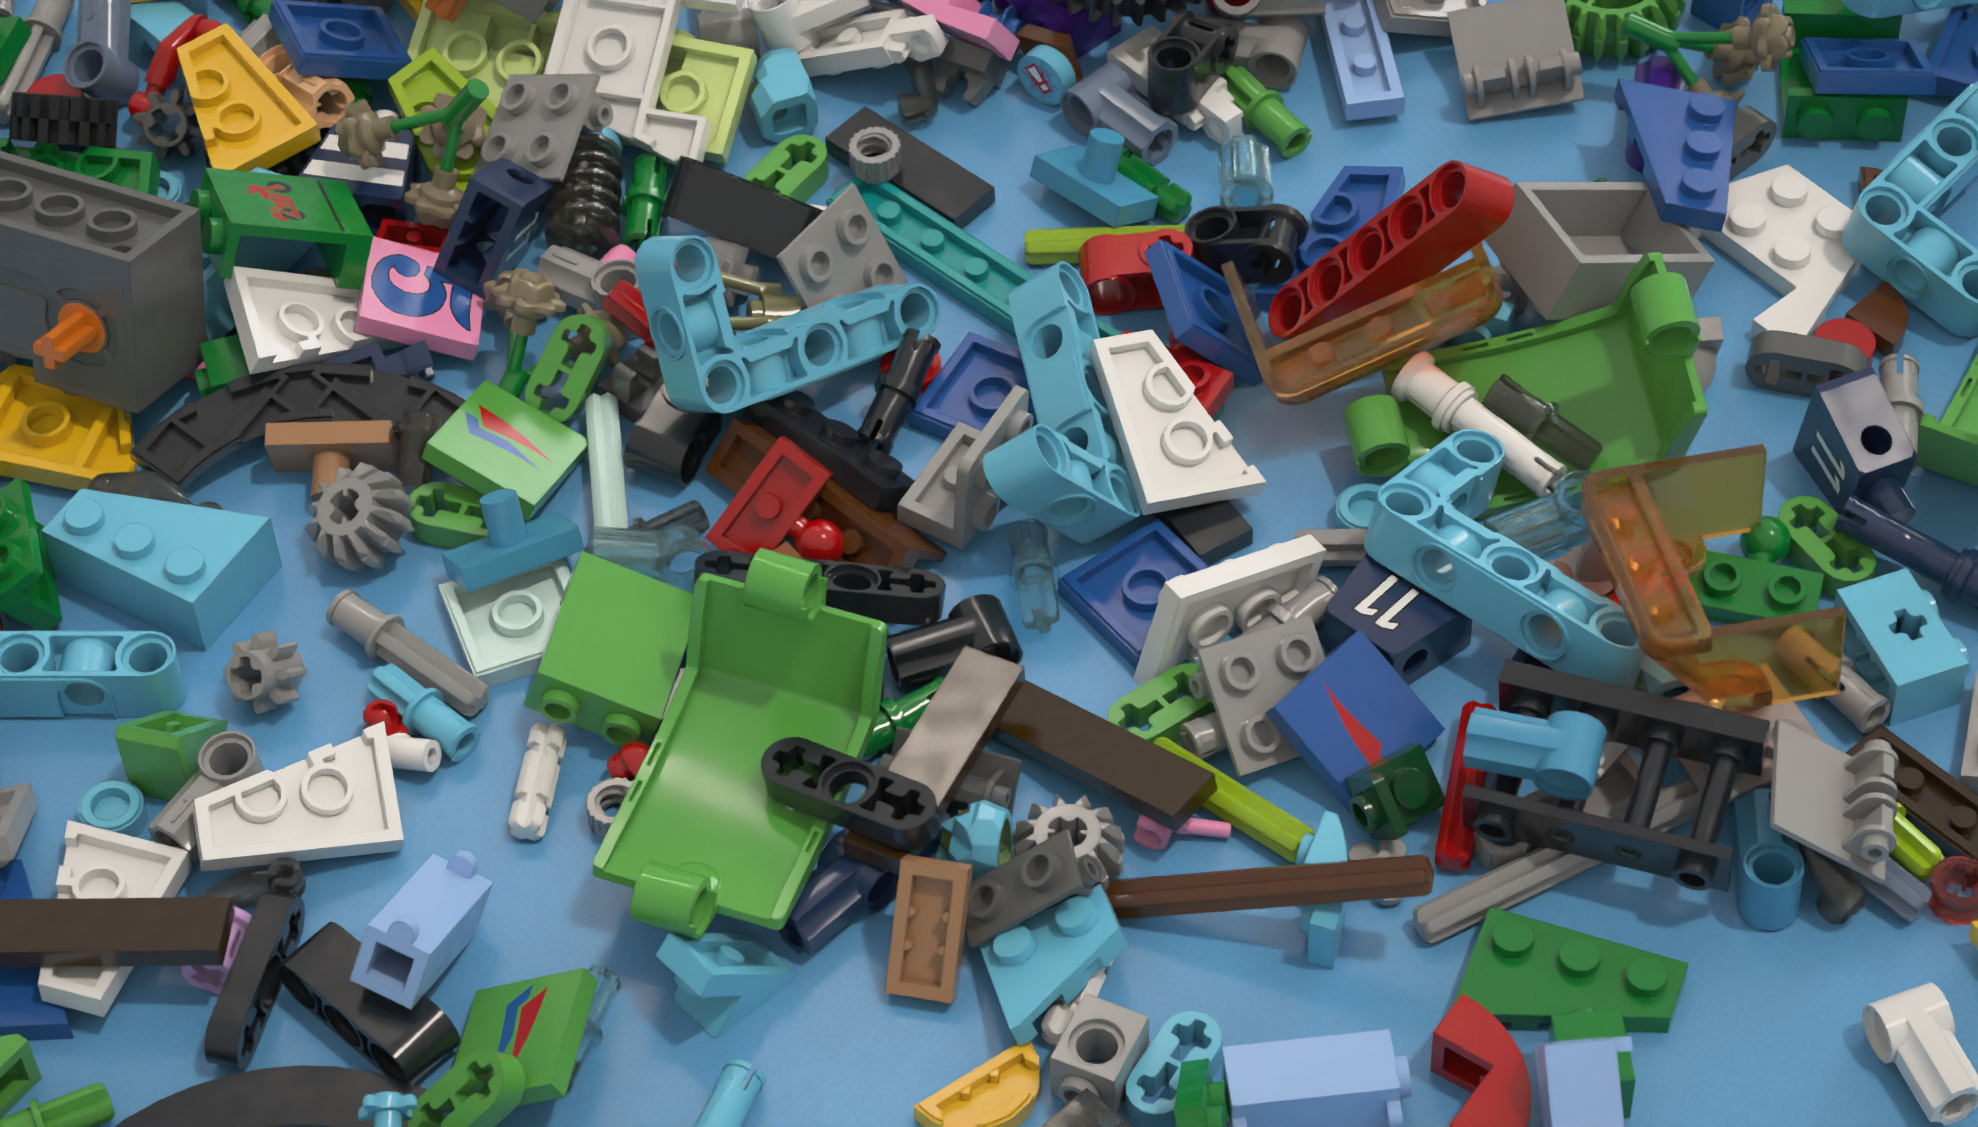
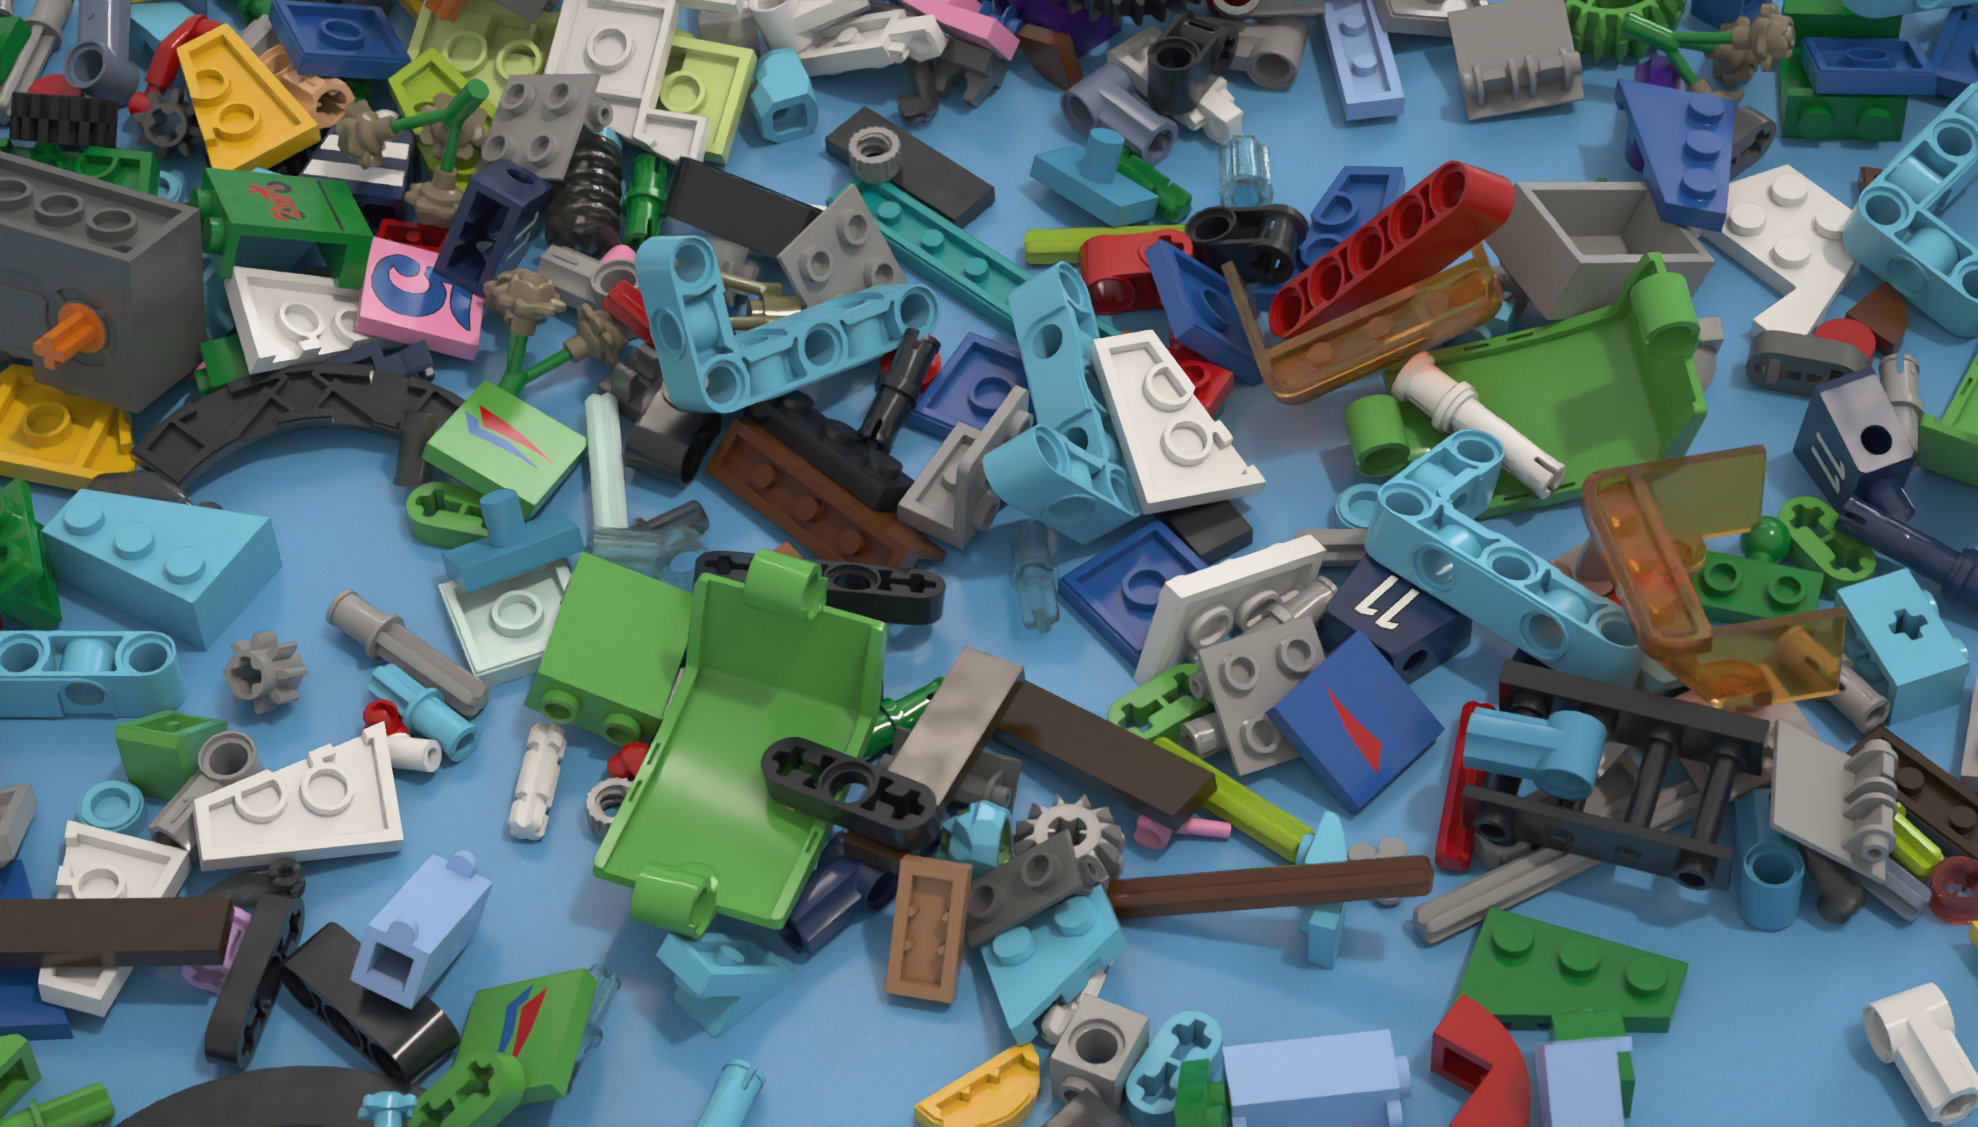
medium nougat tile [264,420,400,502] -> none
light grey gear [305,462,416,574] -> none
bright green beam [524,314,613,423] -> none
red plate [705,436,845,561] -> none
bright green beam [743,135,829,203] -> none
black piece [886,594,1023,692] -> none
medium azure tile [1017,45,1076,105] -> none
bright green axle [1221,65,1312,158] -> none
dark green bracket [1344,743,1445,840] -> none
clear smoke axle [1482,373,1603,472] -> none
clear light blue piece [1484,470,1612,558] -> none

